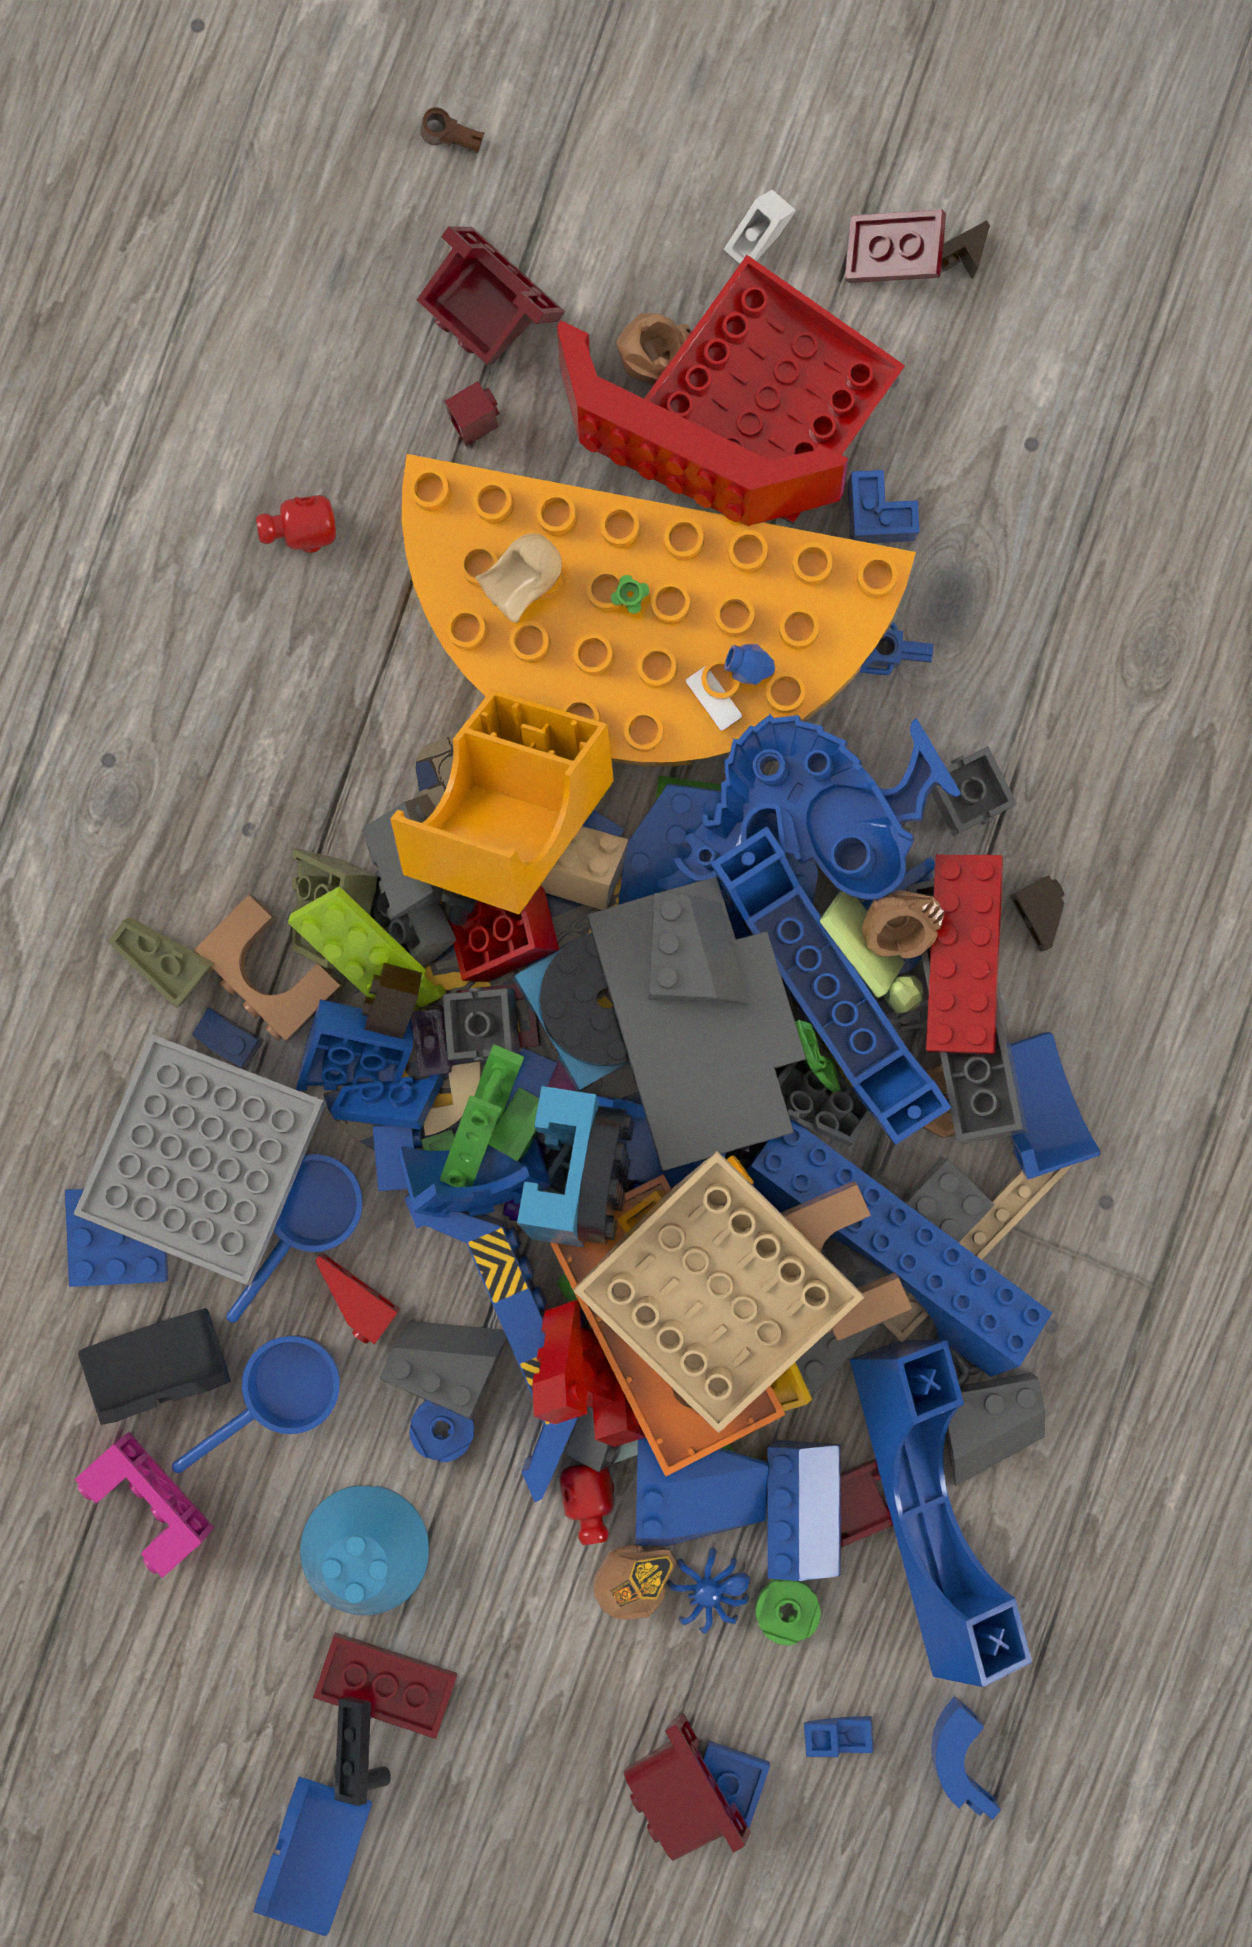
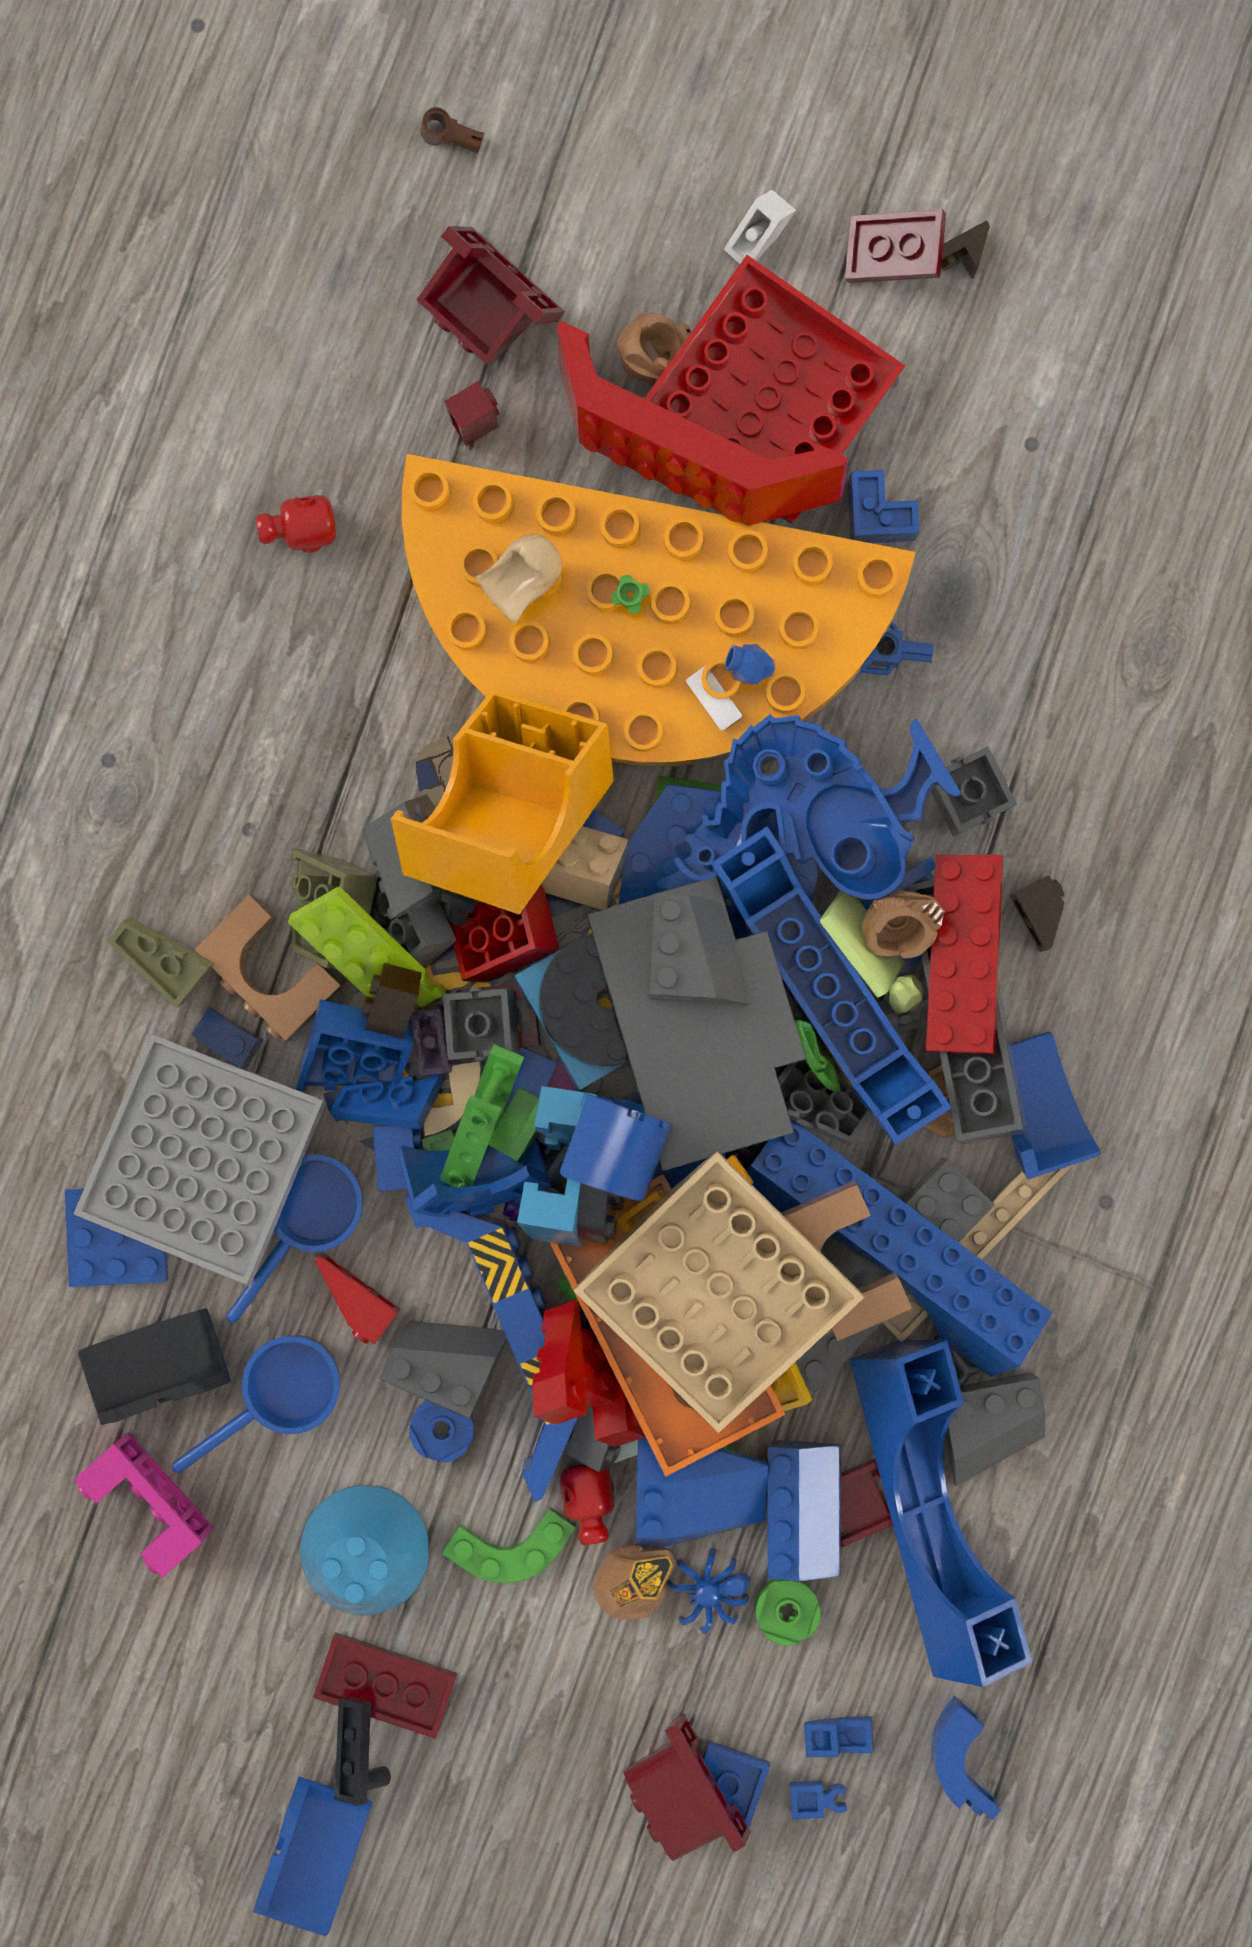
none -> bright green plate [441,1507,576,1583]
none -> blue panel [560,1093,672,1201]
none -> blue plate [789,1780,847,1820]

